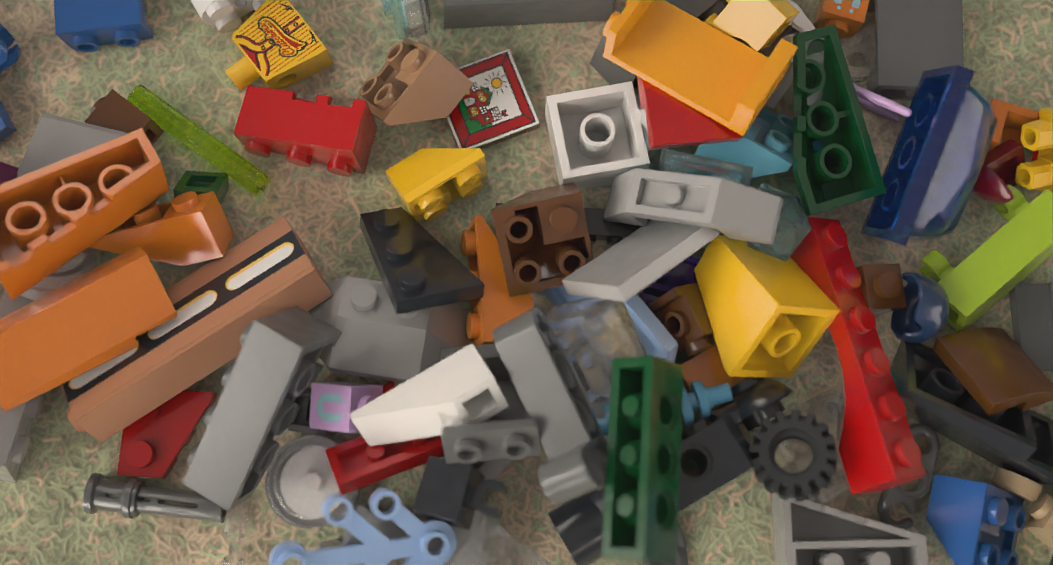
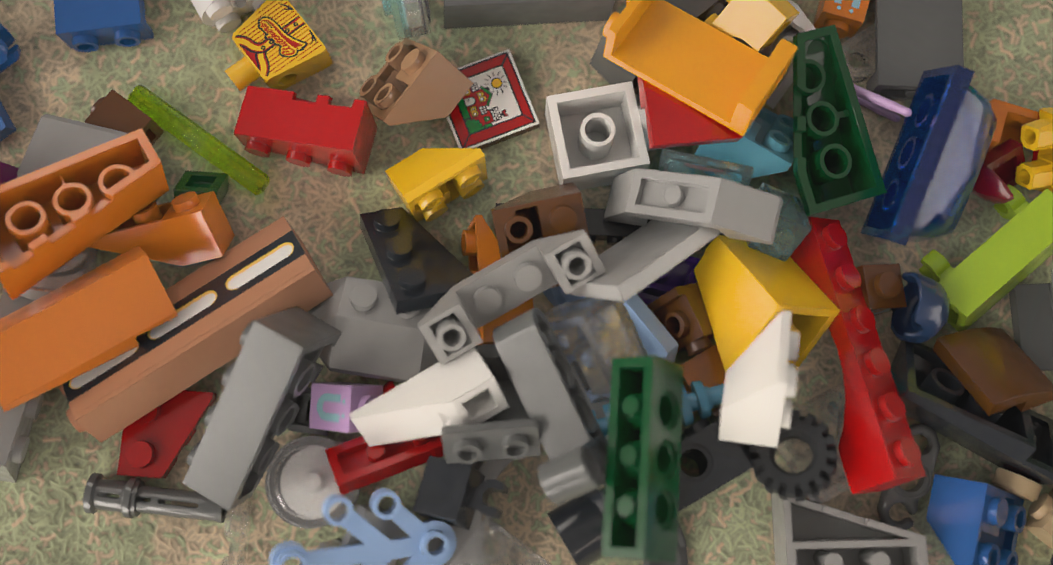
none -> light grey slope [417,229,606,365]
none -> white slope [719,310,800,447]

